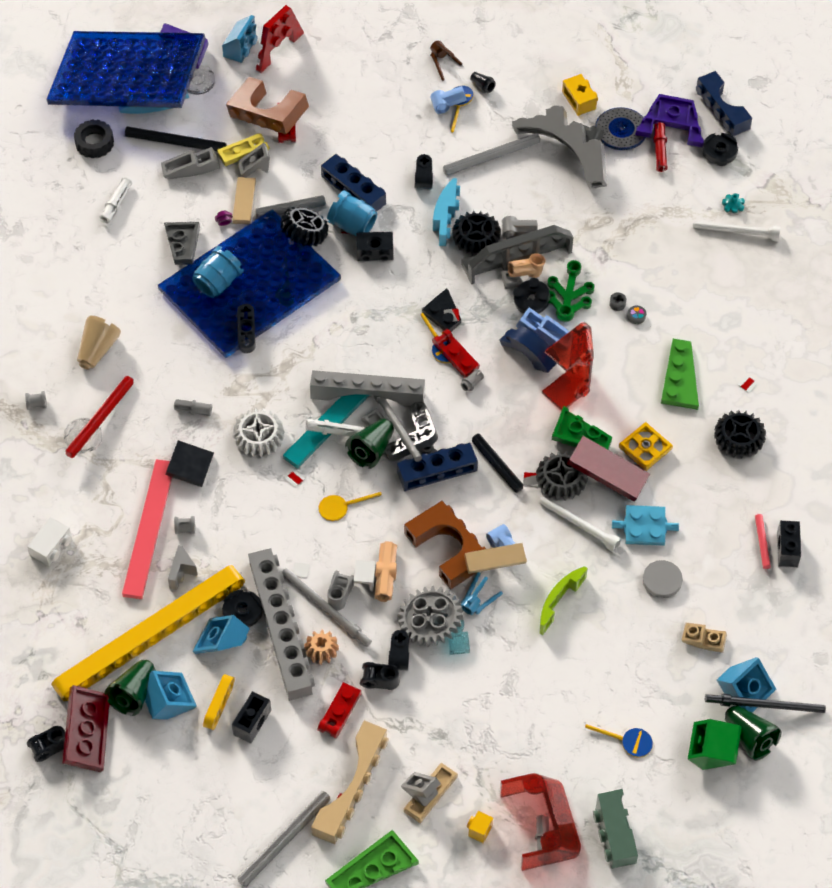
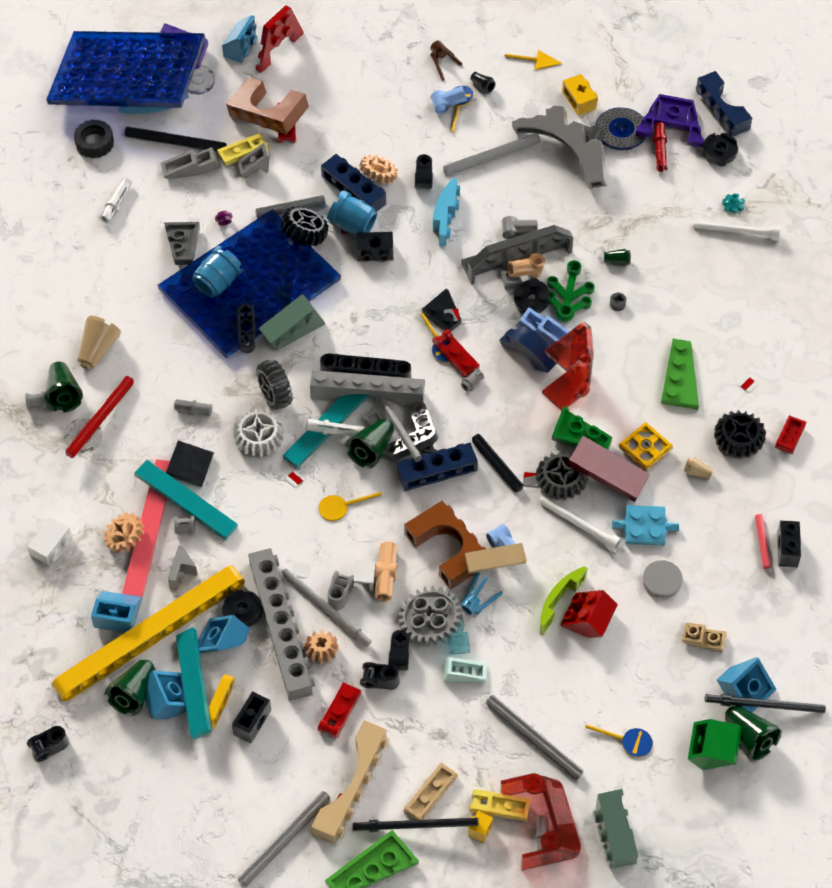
dark red tile [62,685,110,772] -> none
tan tile [232,177,256,224] -> none
light grey slope [401,772,441,806] -> none
black gear [452,210,501,255] -> none
dark grey tile [627,305,647,324] -> none
none -> dark green cone [45,361,83,412]
none -> dark azure slope [91,591,142,632]
none -> light nougat gear [103,512,144,554]
none -> teal tile [134,460,238,540]
none -> teal tile [176,627,212,740]
none -> dark grey gear [256,359,293,410]
none -> sand green wedge [259,294,326,351]
none -> black beam [320,353,411,378]
none -> black bar [353,817,479,832]
none -> light nougat gear [359,155,398,184]
none -> light aqua slope [443,657,487,683]
none -> light yellow plate [469,789,531,822]
none -> light grey axle [486,695,584,780]
none -> yellow piece [504,50,562,70]
none -> red slope [560,590,618,638]
none -> dark green cone [604,248,631,266]
none -> tan cone [683,457,714,480]
none -> red plate [775,415,807,455]

